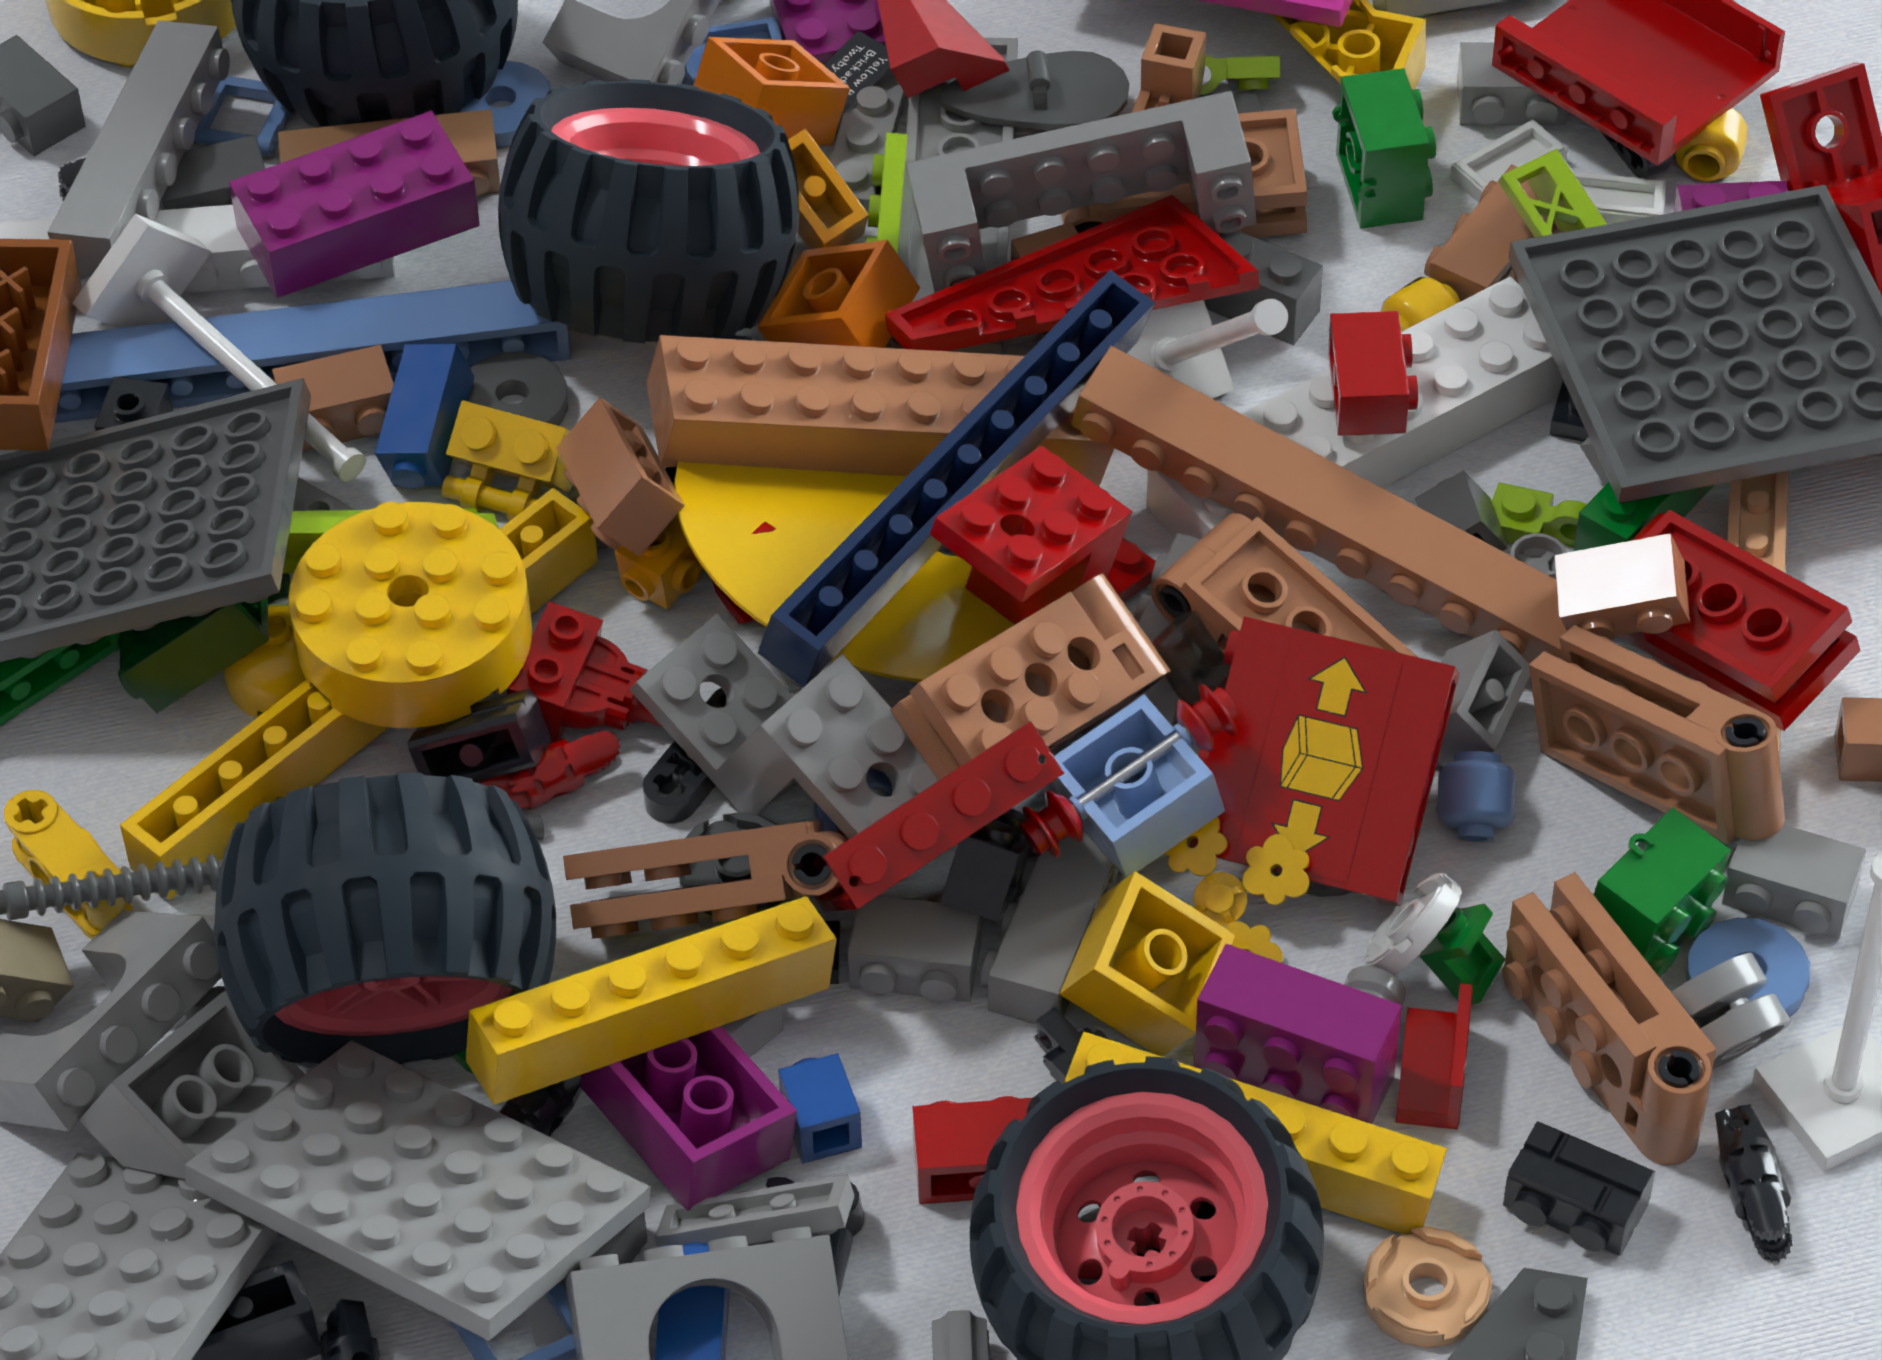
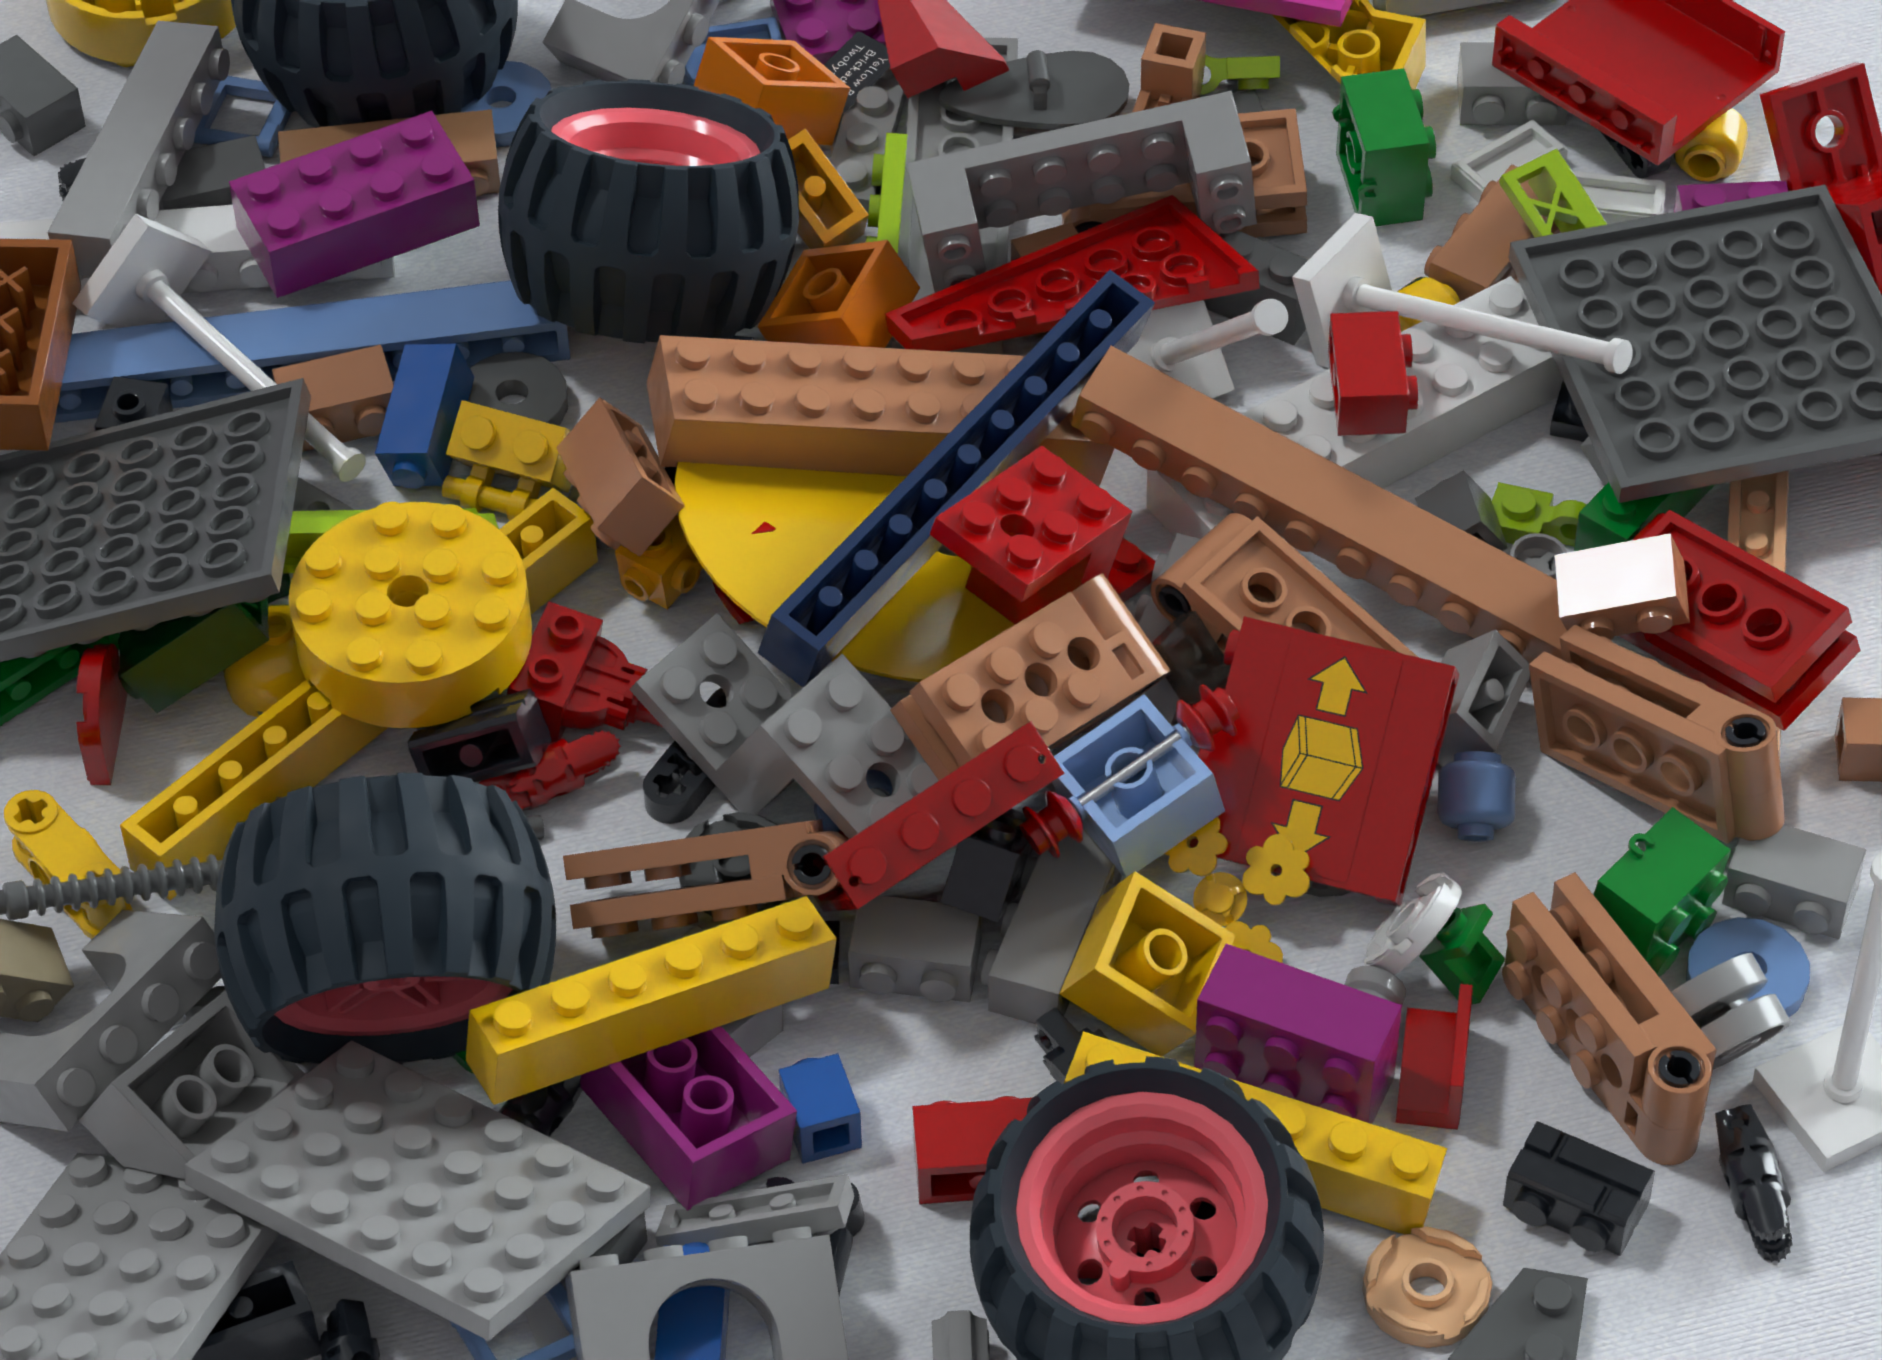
none -> red tile [76,643,128,785]
none -> white tile [1292,213,1633,374]

